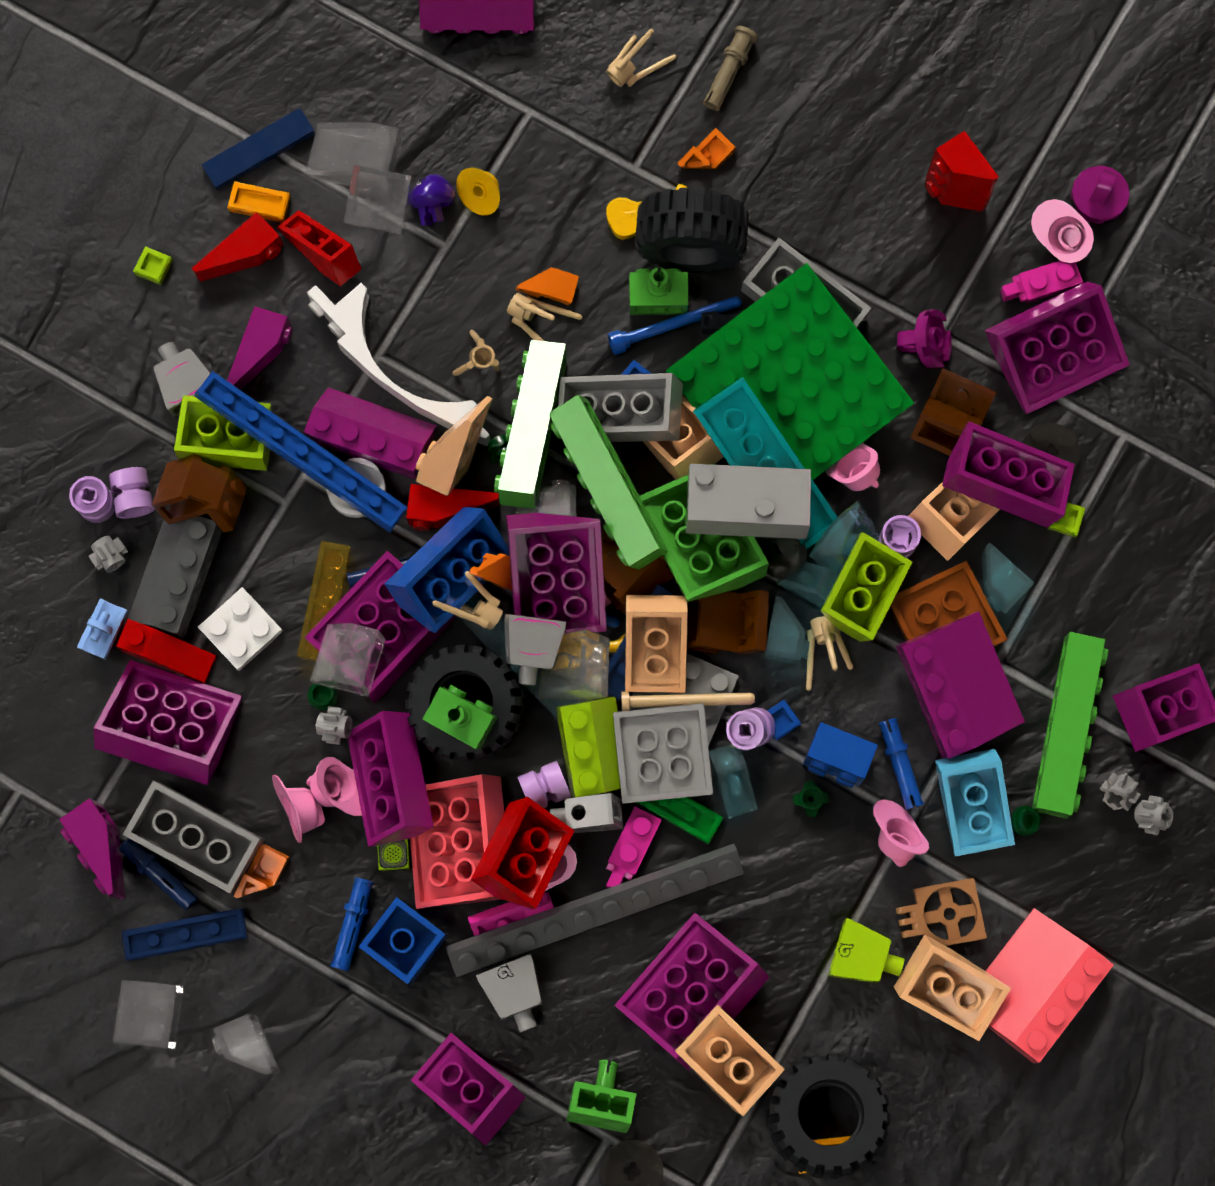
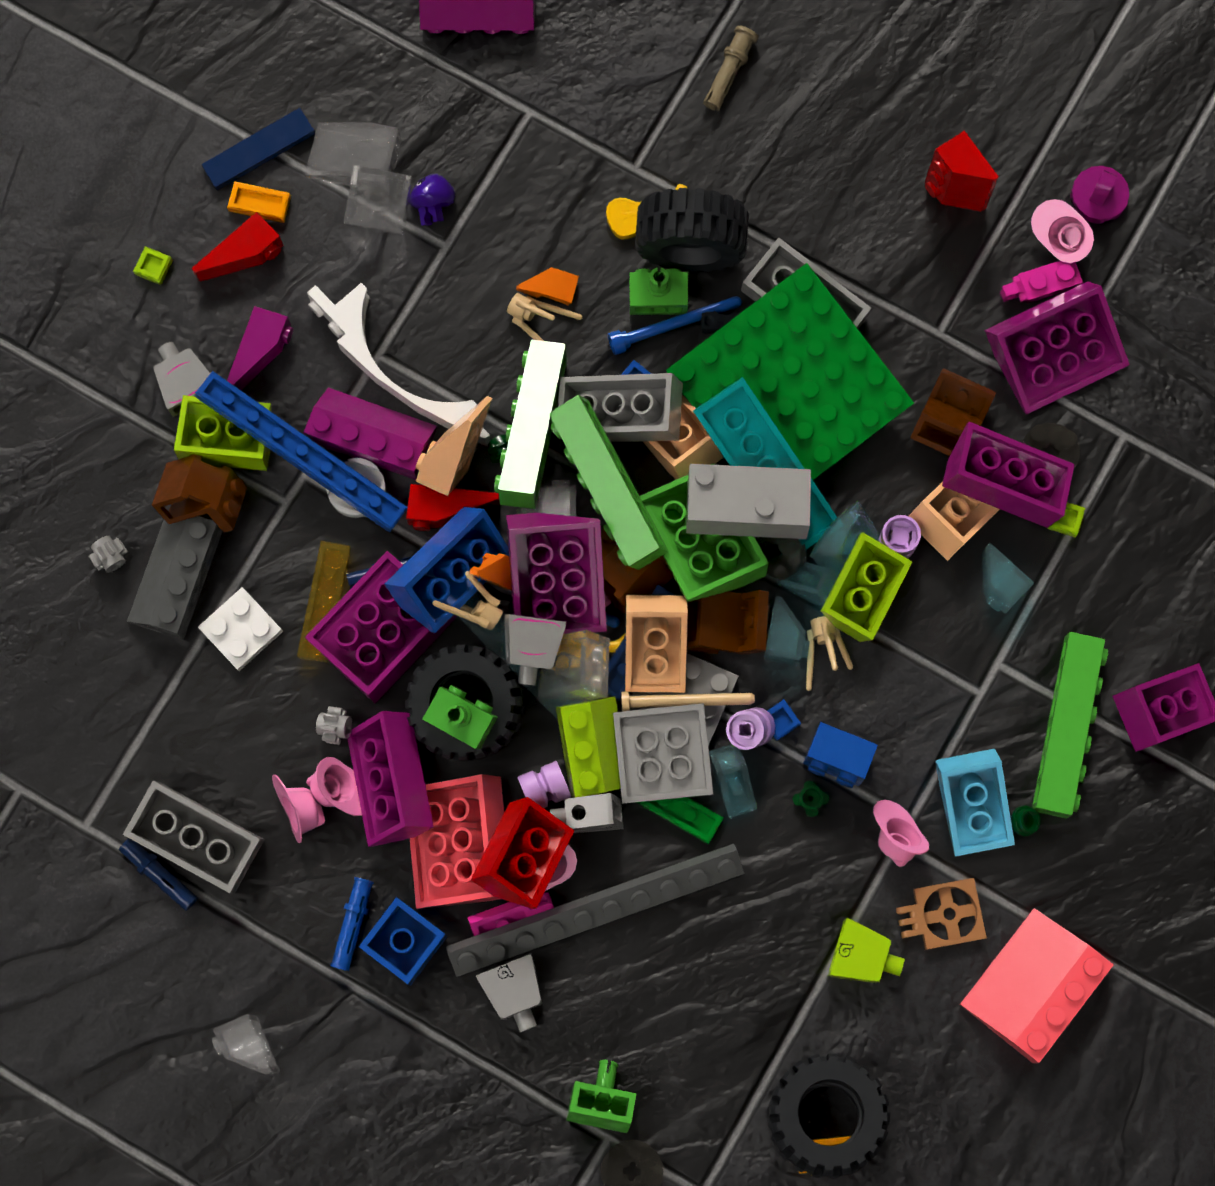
magenta slope [59,798,126,900] -> none
lavender wheel [69,476,115,523] -> none
light blue hips [77,598,129,660] -> none
magenta slope [94,660,242,785] -> none
lavender wheel [108,467,154,519] -> none
clear slope [113,980,183,1049] -> none
red slope [116,619,217,684] -> none
dark blue tile [121,908,248,962] -> none
orange slope [233,843,290,898] -> none
red slope [278,210,362,286] -> none
dark green plate [307,680,338,711] -> none
clear slope [310,623,386,696] -> none
tile [377,839,410,871] -> none
magenta slope [411,1033,526,1146] -> none
tan plant [452,330,500,376] -> none
yellow piece [456,168,500,215] -> none
tan plant [606,29,677,87] -> none
dark pink hinge [606,807,662,888] -> none
magenta slope [615,913,770,1071] -> none
light nougat slope [675,1005,785,1116] -> none
orange slope [677,128,737,169] -> none
bright pink piece [825,443,880,491] -> none
blue pin [878,718,924,810] -> none
dark orange plate [889,561,1008,647] -> none
light nougat slope [893,935,1011,1041] -> none
magenta slope [895,611,1025,759] -> none
magenta tile [896,309,952,369] -> none
light grey gear [1100,772,1141,811] -> none
light grey gear [1134,795,1173,835] -> none

